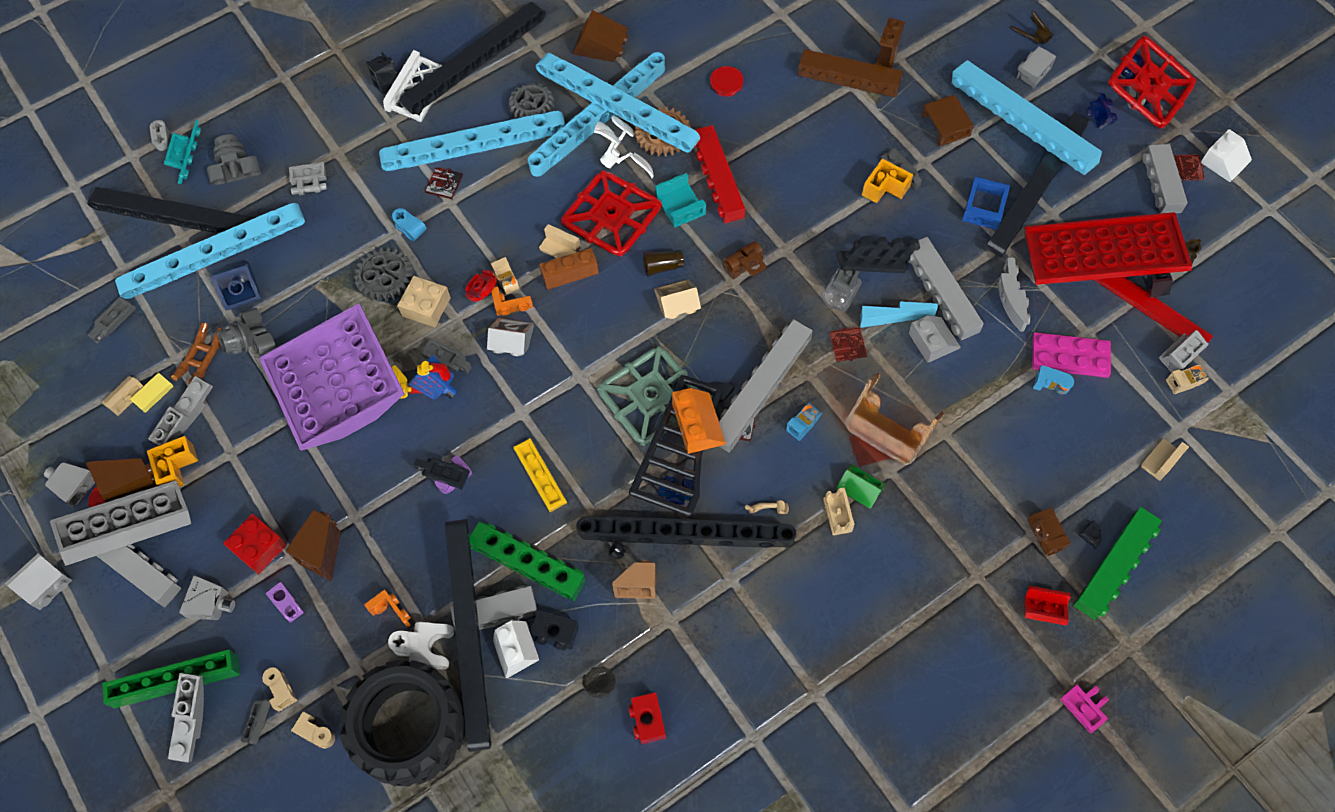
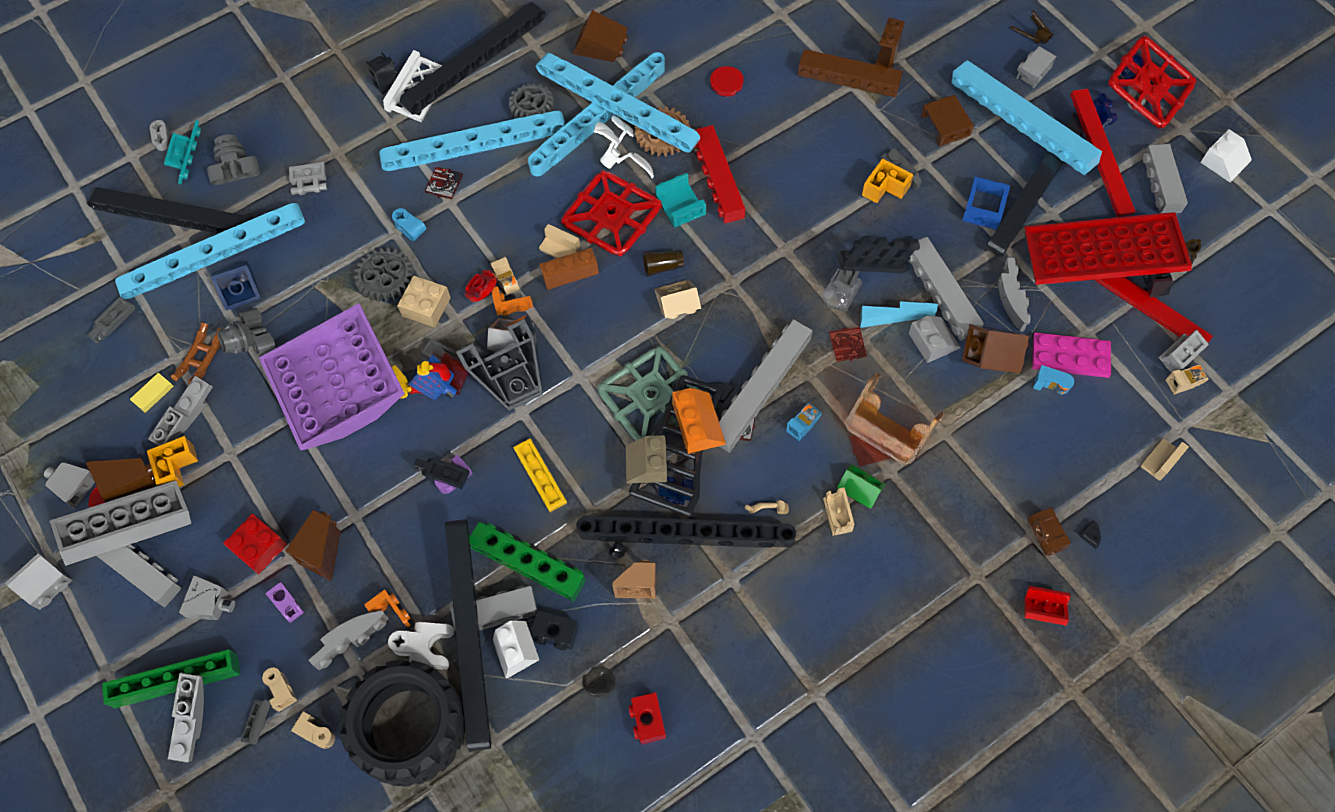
tan panel [102,376,143,416] -> none
reddish brown piece [723,241,766,280] -> none
dark pink hinge [1060,685,1109,734] -> none
green brick [1073,507,1162,620] -> none
clear red piece [1173,154,1205,181] -> none
none -> light grey slope [309,611,389,671]
none -> clear red piece [441,352,469,396]
none -> black wedge [456,315,543,411]
none -> dark tan slope [626,436,667,484]
none -> reddish brown slope [962,324,1029,373]
none -> red tile [1070,89,1136,217]

